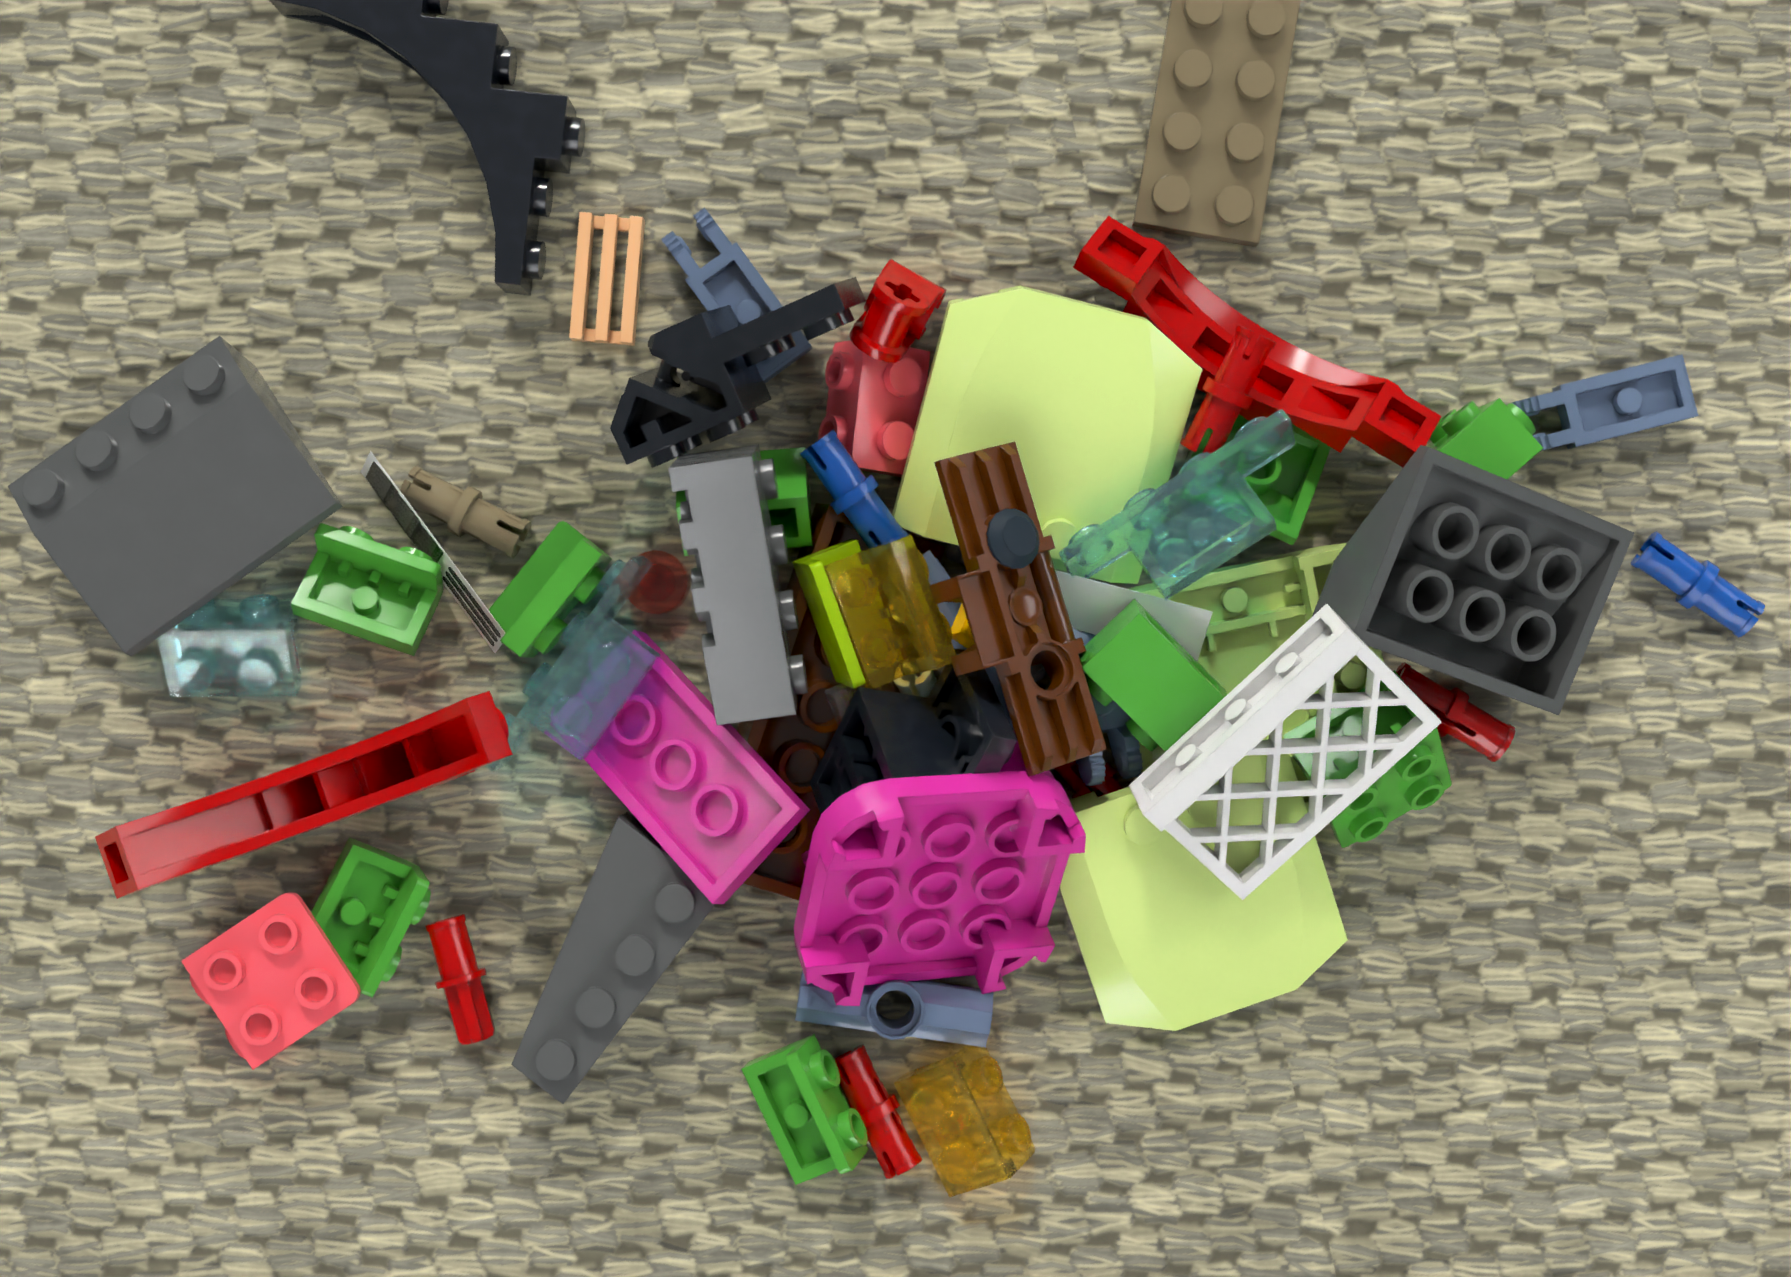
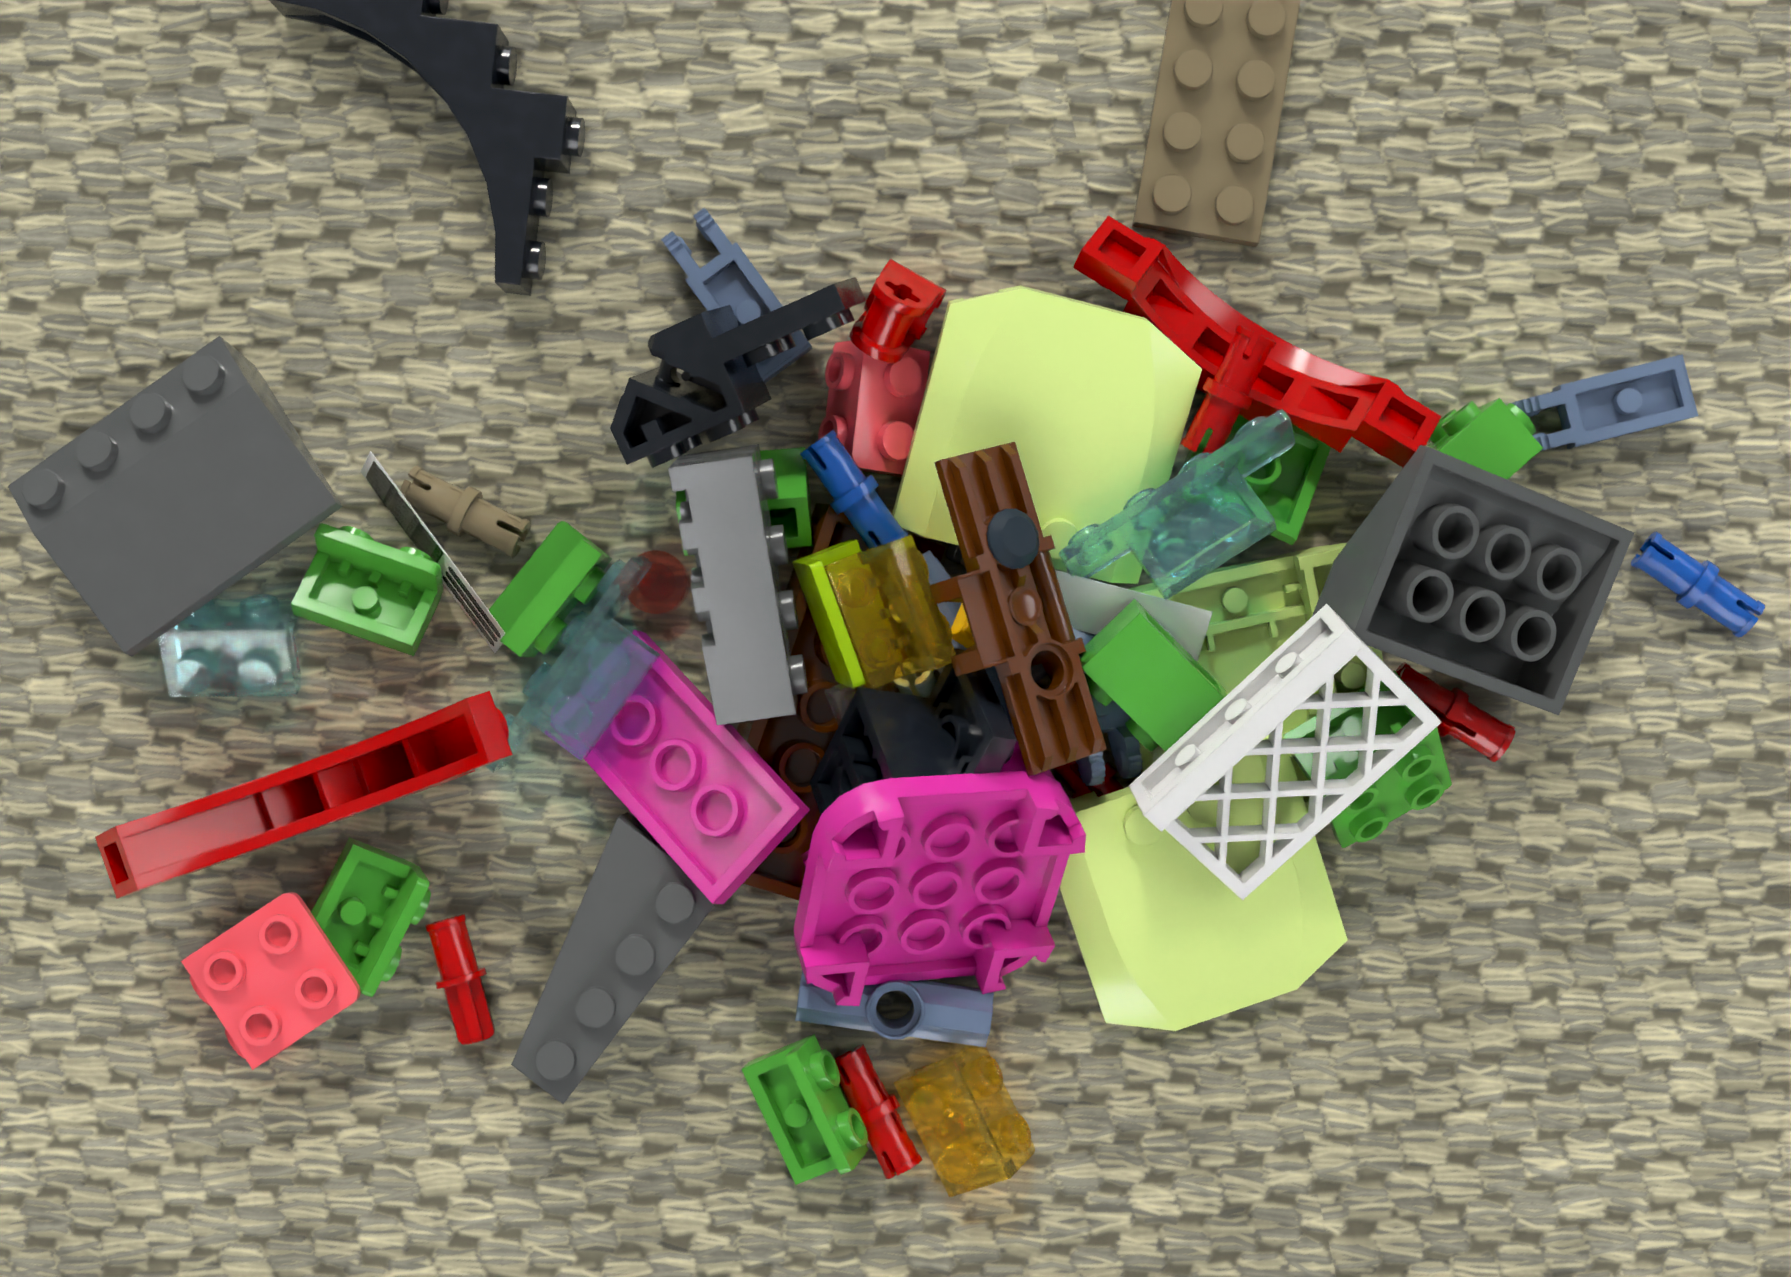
light nougat tile [569,212,645,346] -> none

